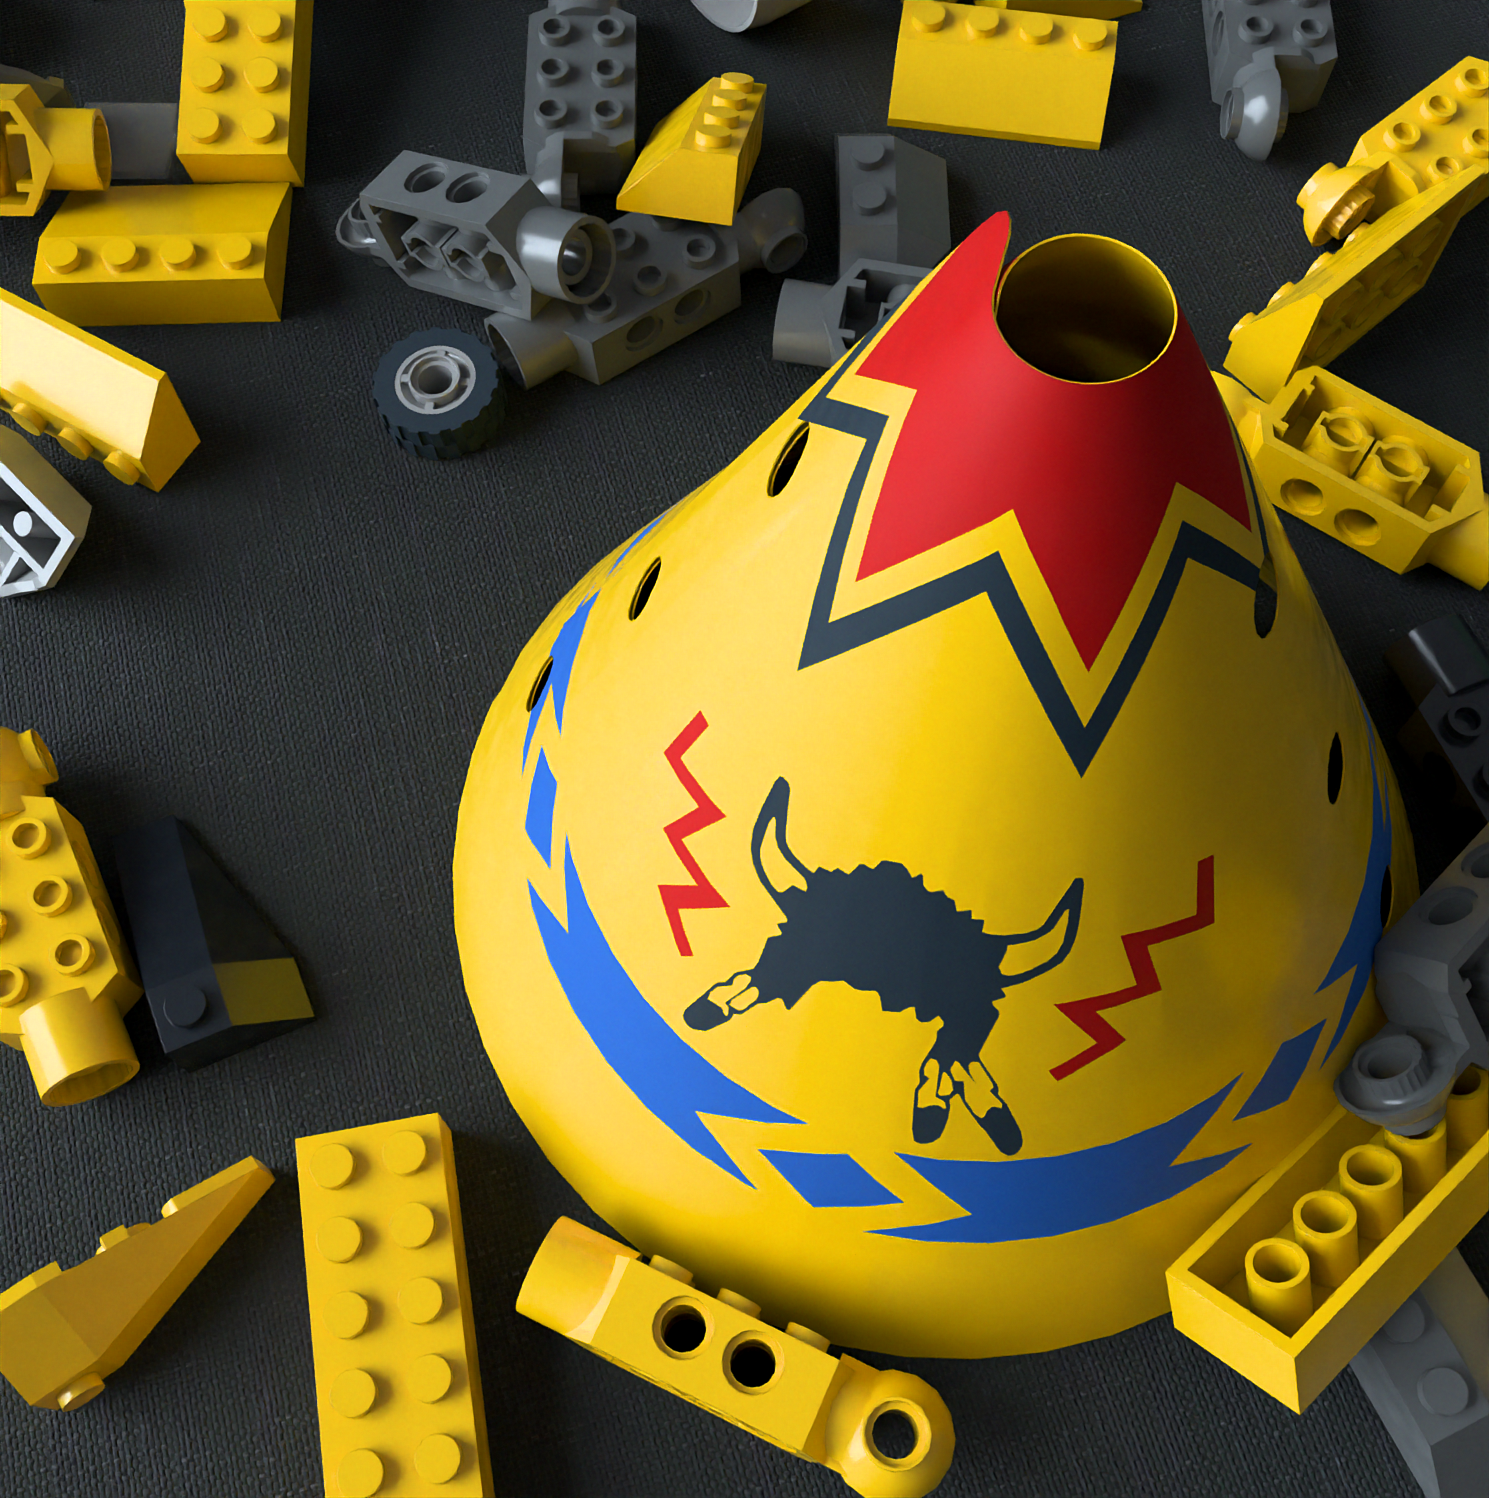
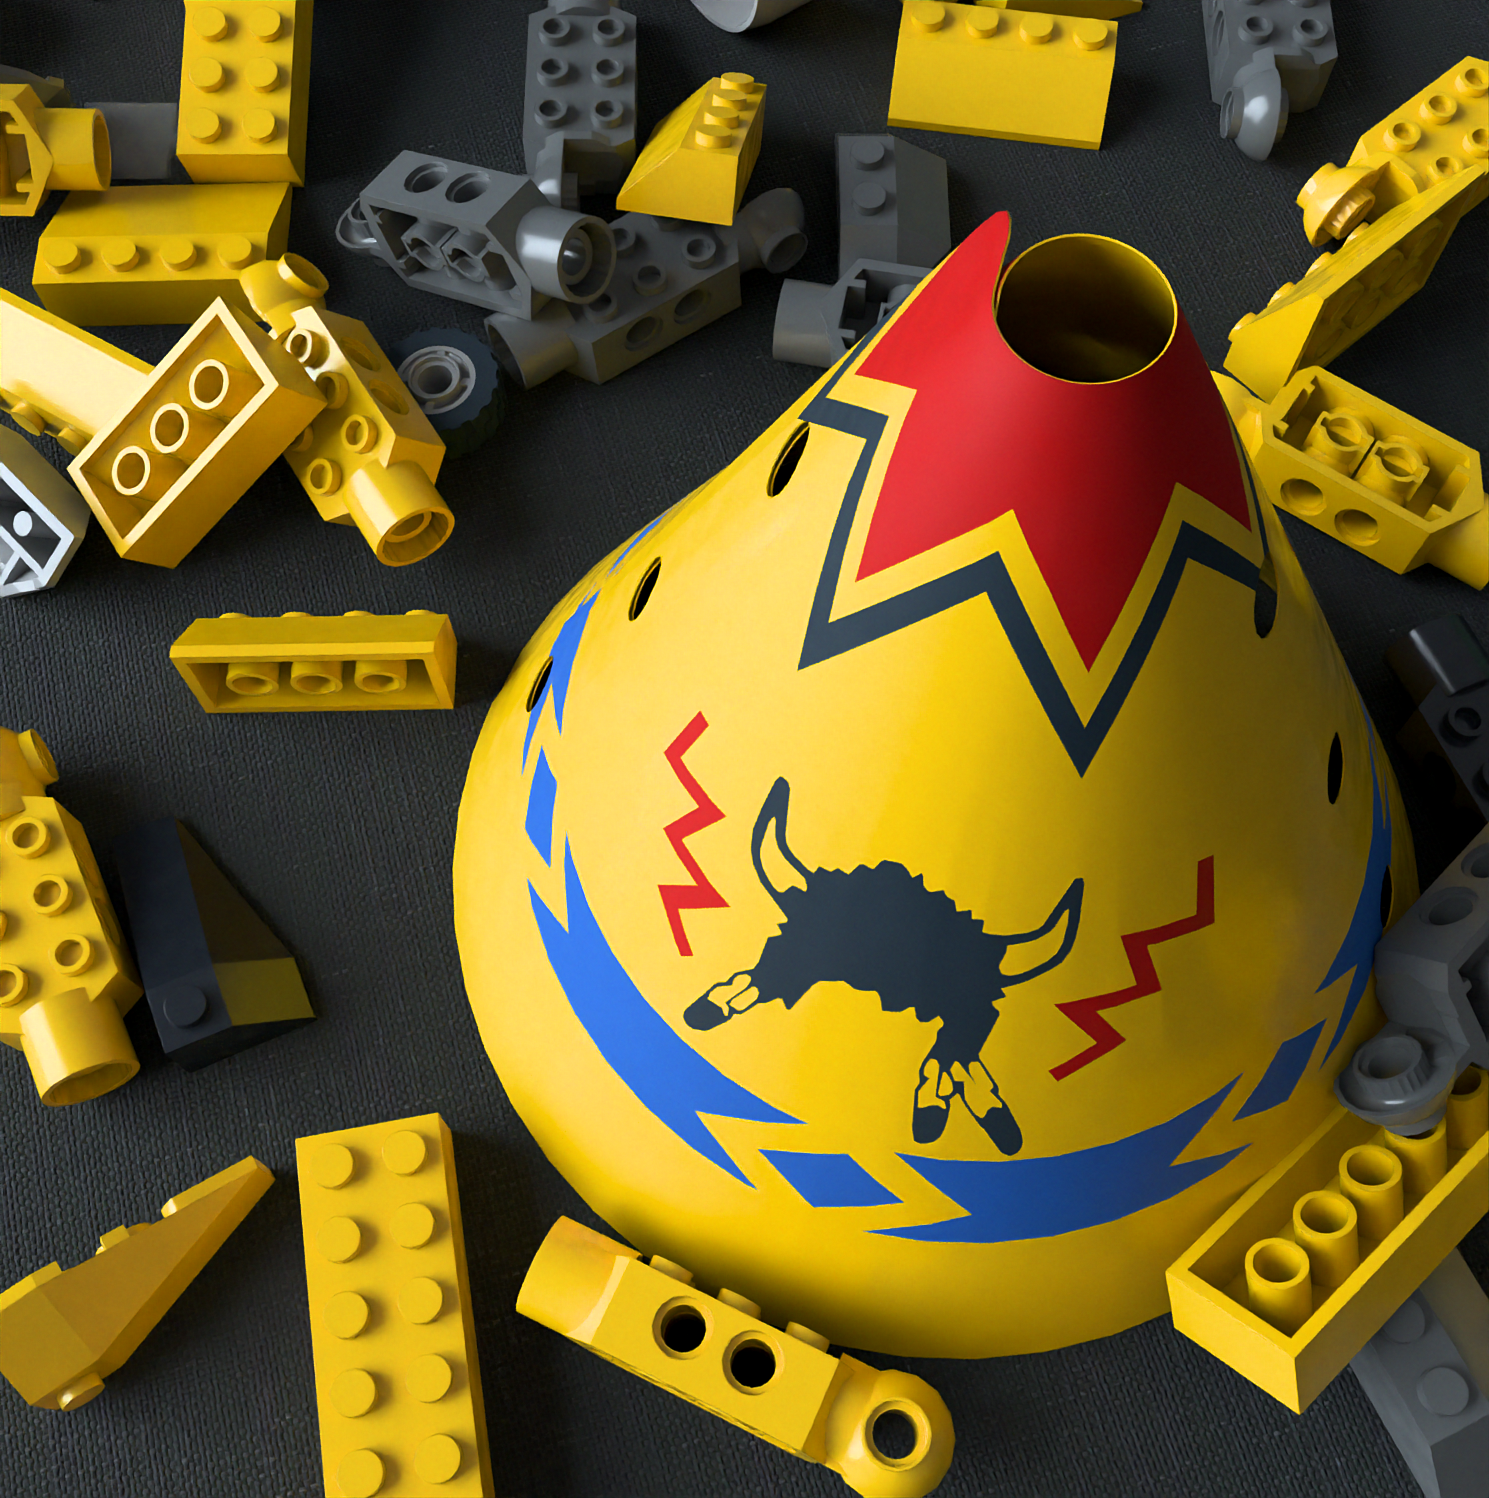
none -> yellow slope [66,296,328,569]
none -> yellow slope [169,610,457,713]
none -> yellow brick [239,252,455,567]

